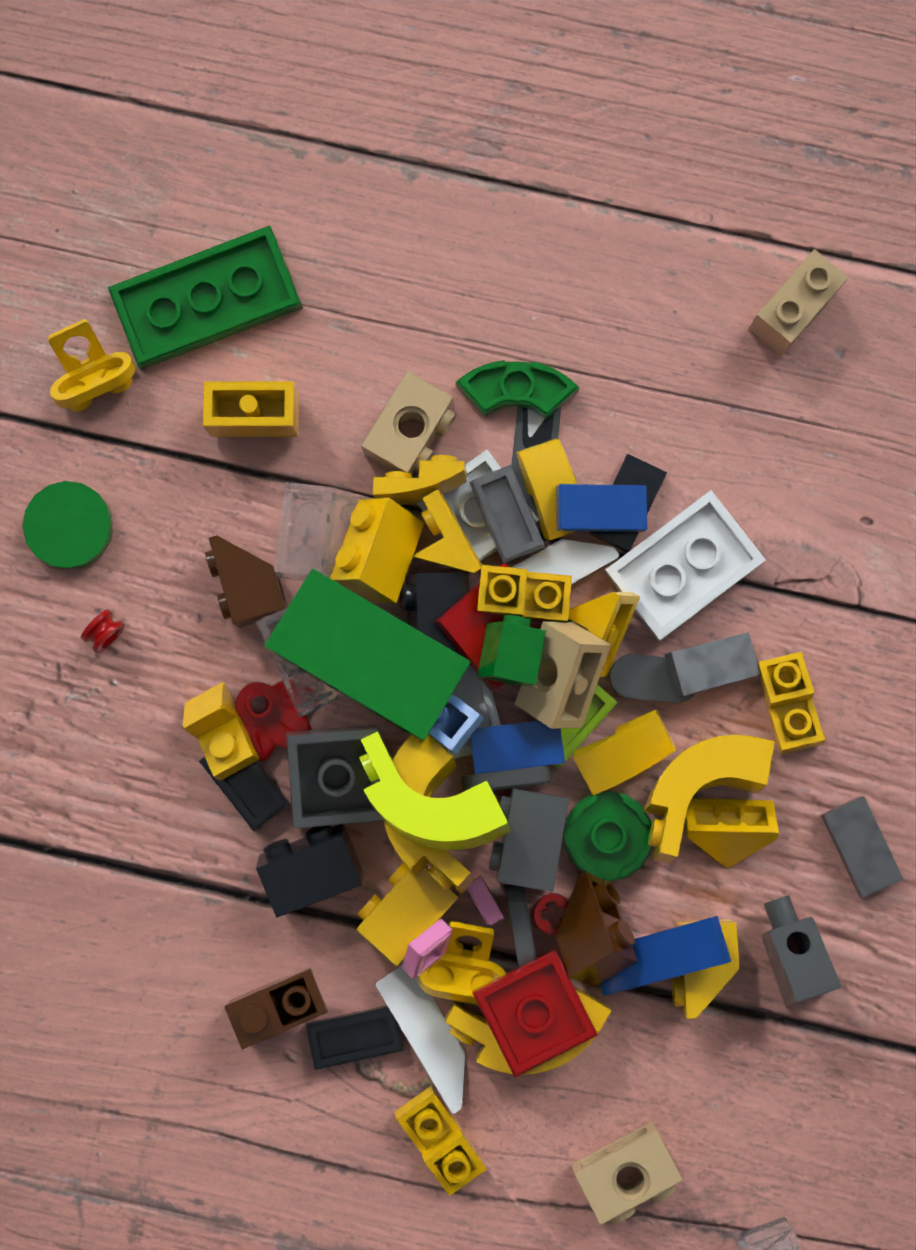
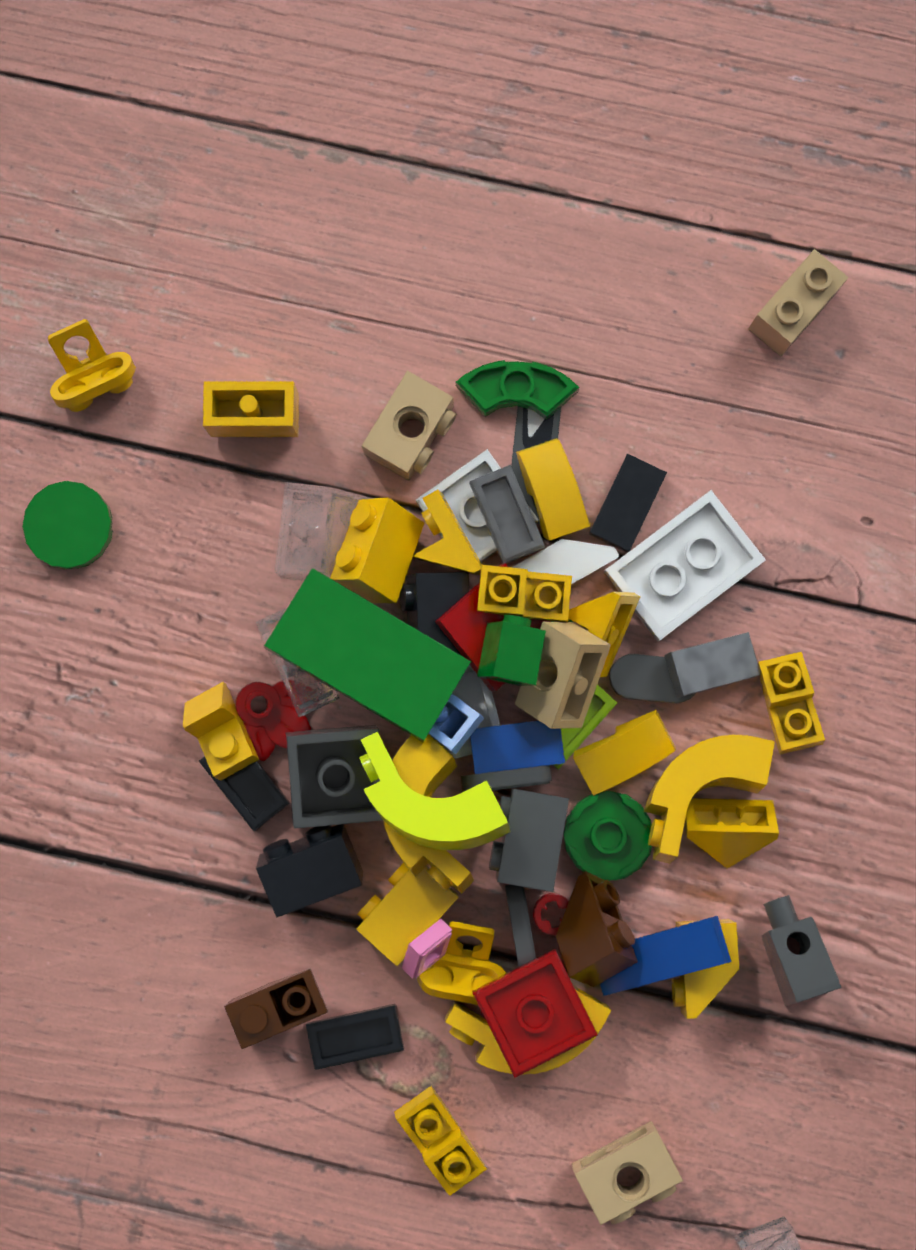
red bush [80,609,125,654] -> none
green tile [108,225,303,370] -> none
reddish brown slope [205,535,288,628] -> none
yellow slope [373,455,467,505] -> none
white sticker [376,966,466,1114] -> none
bright pink tile [467,875,504,925] -> none
blue tile [556,484,648,532] -> none
flat silver tile [821,796,903,898] -> none

